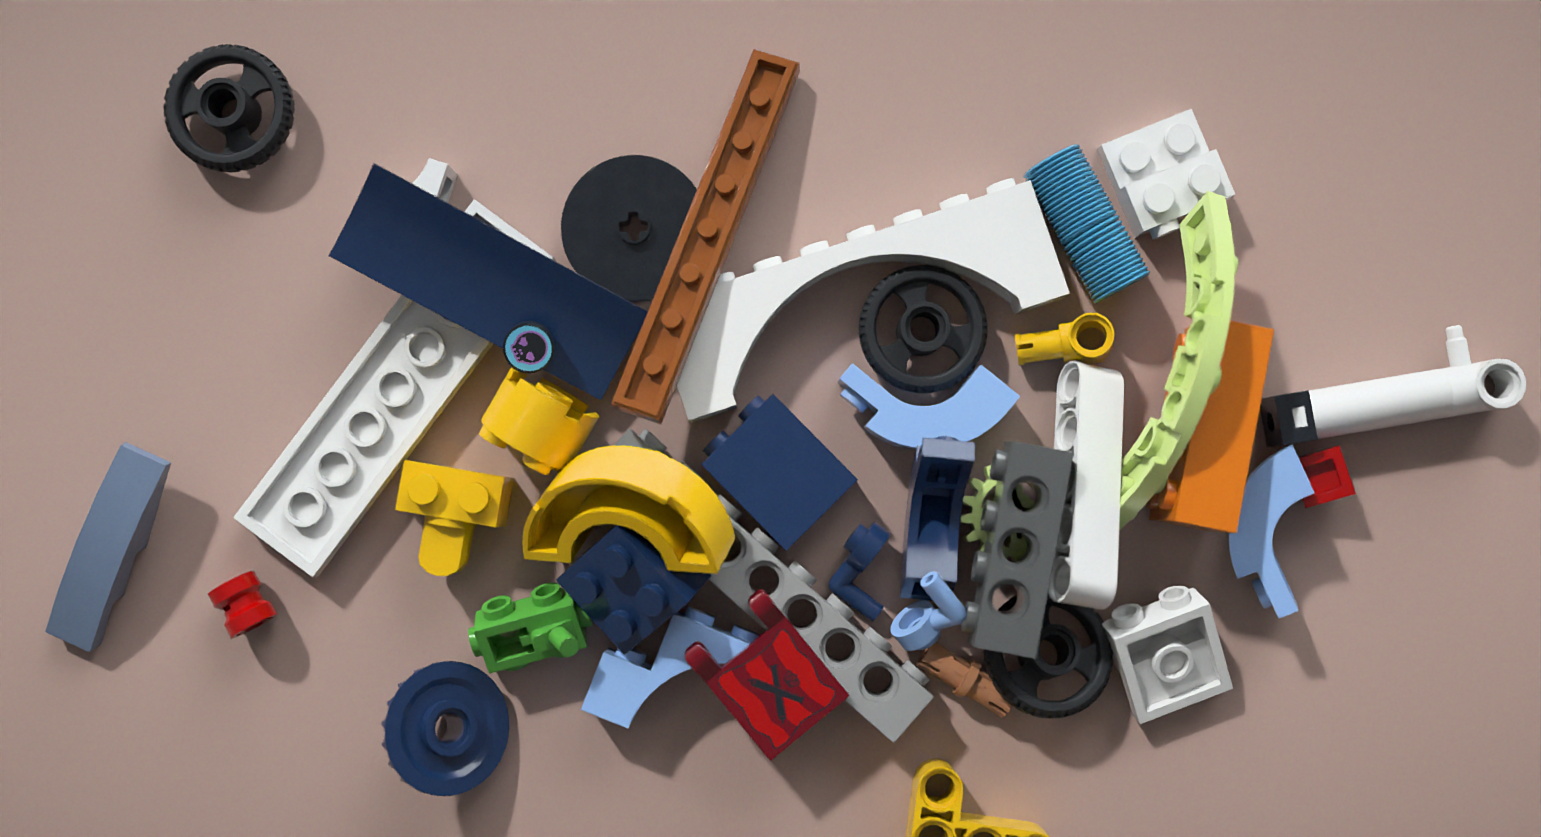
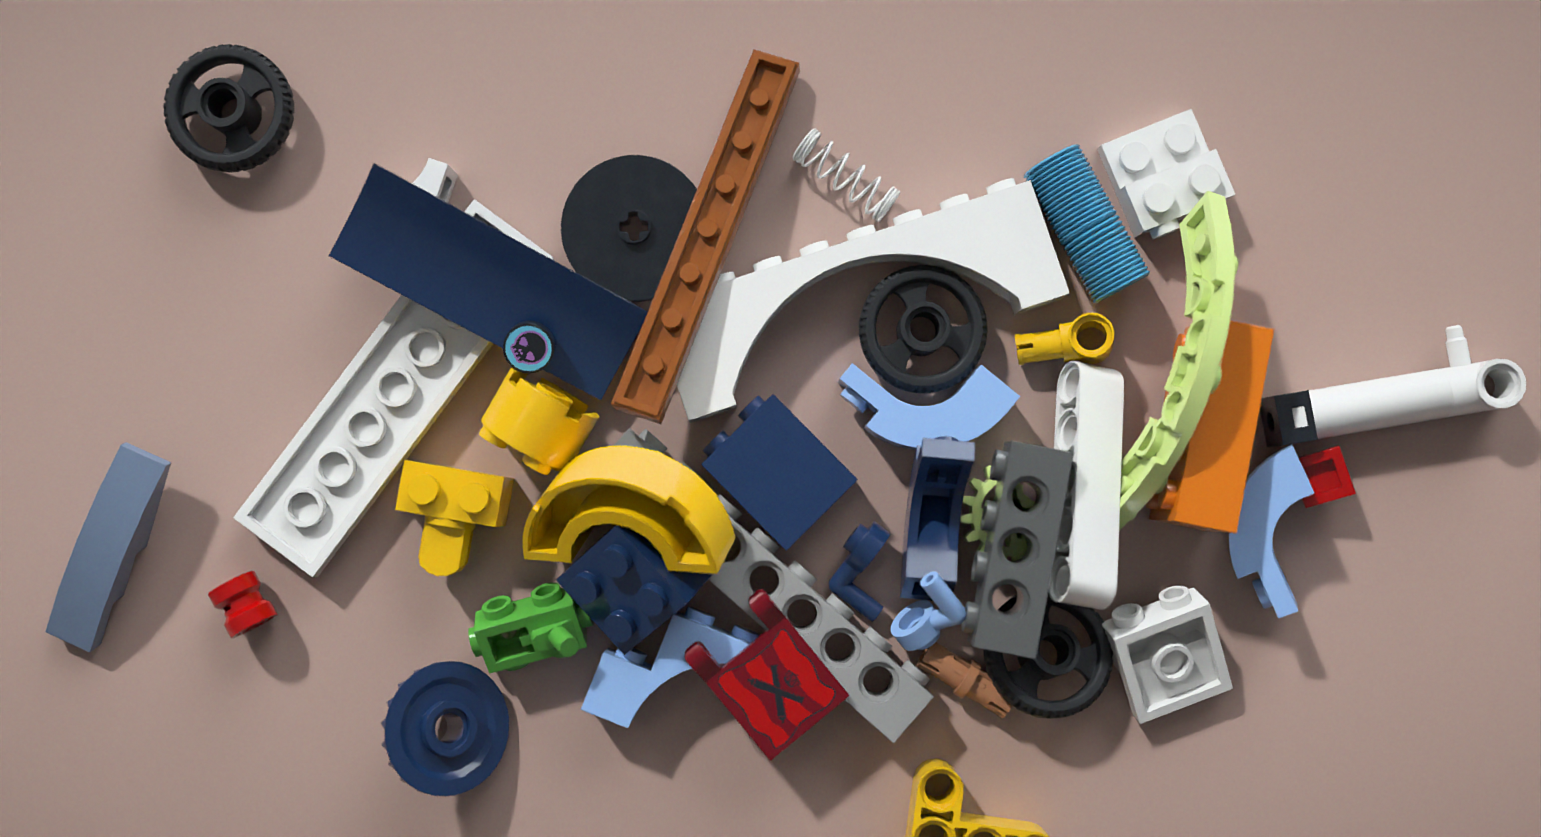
none -> white piece [793,128,900,222]

